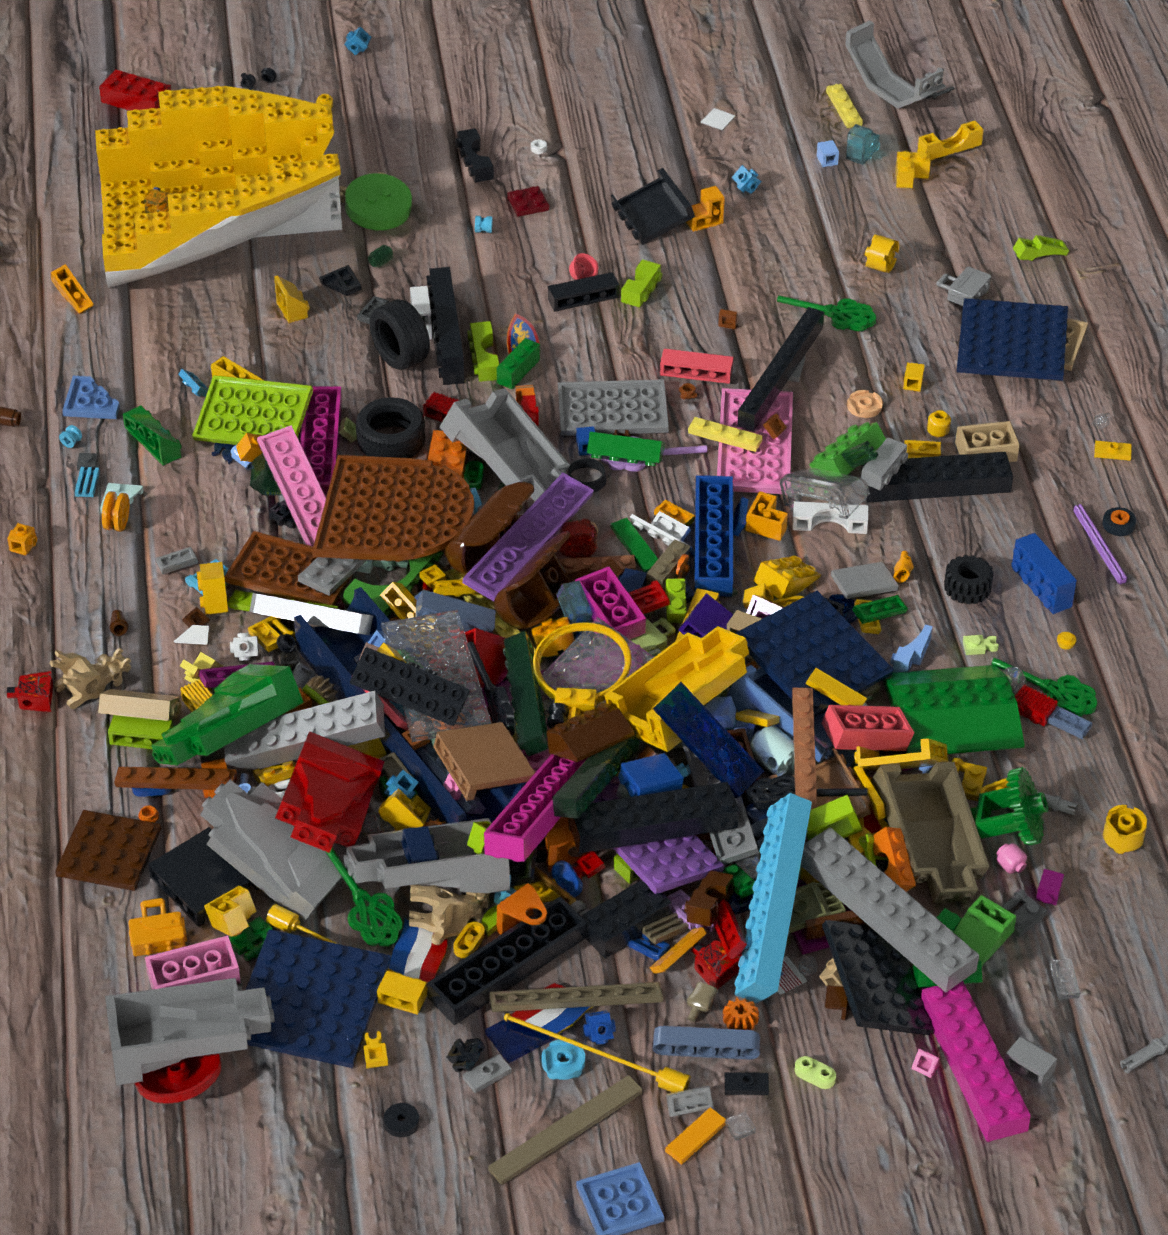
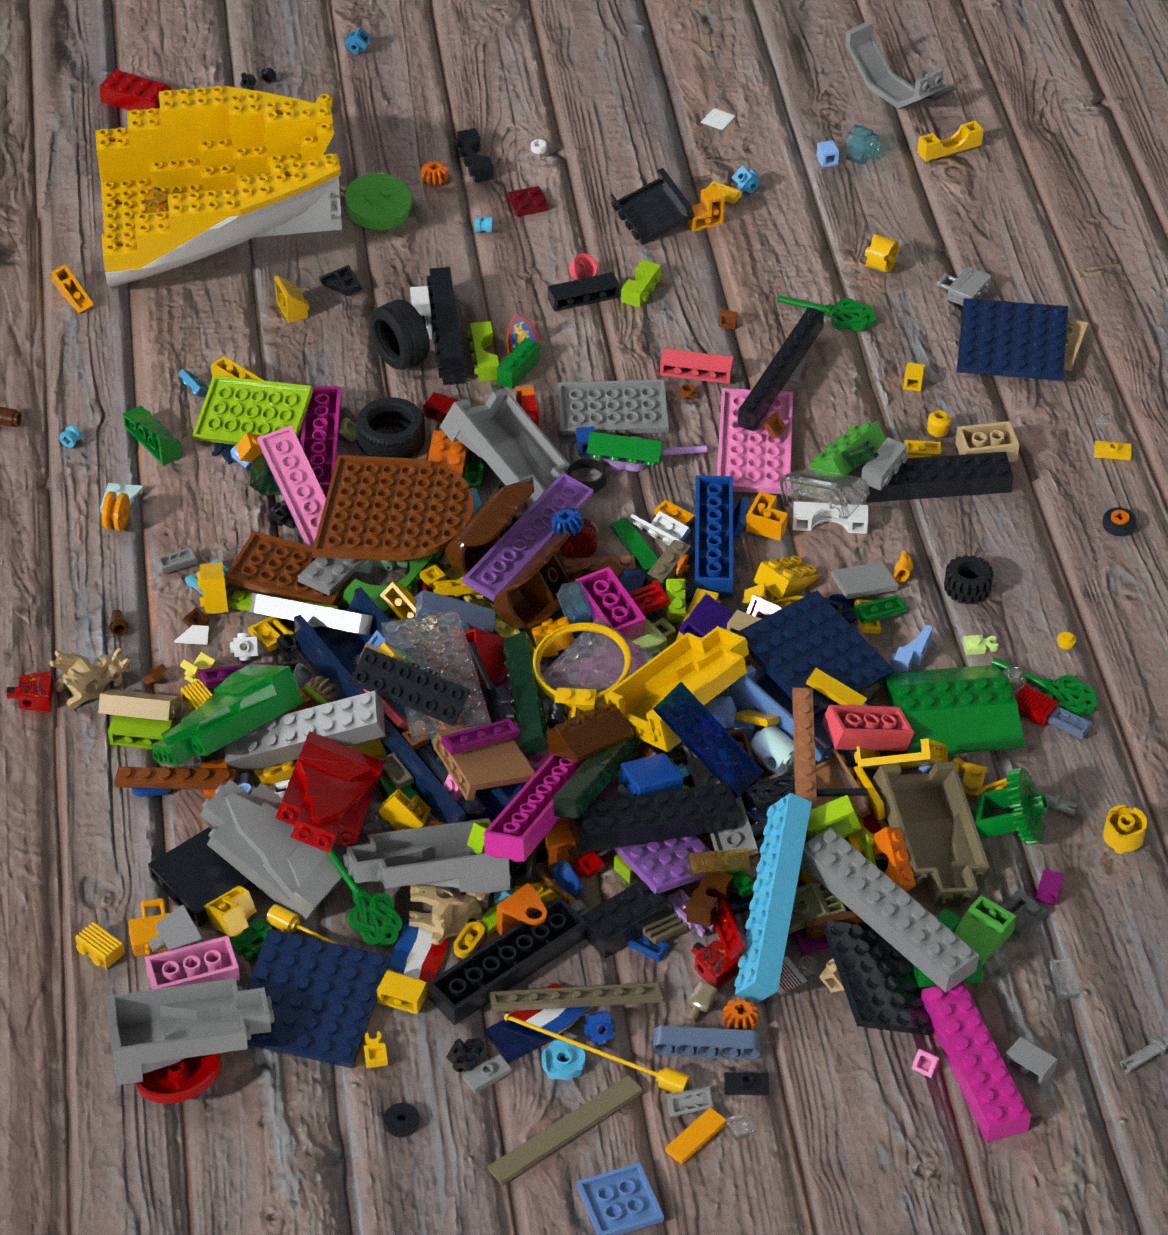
light orange brick [7,523,37,556] -> none
reddish brown plate [55,810,161,891] -> none
medium blue plate [63,376,120,419] -> none
medium azure tile [75,467,100,497] -> none
dark grey plate [77,453,98,471] -> none
orange plate [138,805,159,823] -> none
dark grey plate [357,296,389,324] -> none
clear green brick [368,245,393,267] -> none
dark azure brick [384,770,419,799] -> none
dark blue brick [401,826,439,864] -> none
light orange tile [649,927,706,974] -> none
light yellow plate [688,417,763,452] -> none
yellowish green plate [795,1056,836,1089] -> none
reddish brown panel [825,985,847,1020] -> none
light yellow plate [826,84,863,128] -> none
light nougat tile [847,390,883,418] -> none
yellow brick [896,151,930,188] -> none
bright pink head [996,843,1027,874] -> none
blue brick [1011,533,1077,614] -> none
lime slope [1013,235,1069,261] -> none
medium lavender axle [1073,504,1127,585] -> none
none -> yellow brick [75,922,125,969]
none -> dark orange plate [141,663,168,685]
none -> light grey torso [148,905,202,952]
none -> orange gear [420,160,449,186]
none -> magenta plate [441,718,520,755]
none -> blue gear [551,507,584,536]
none -> clear yellow plate [687,848,751,876]
none -> yellow plate [707,181,742,204]

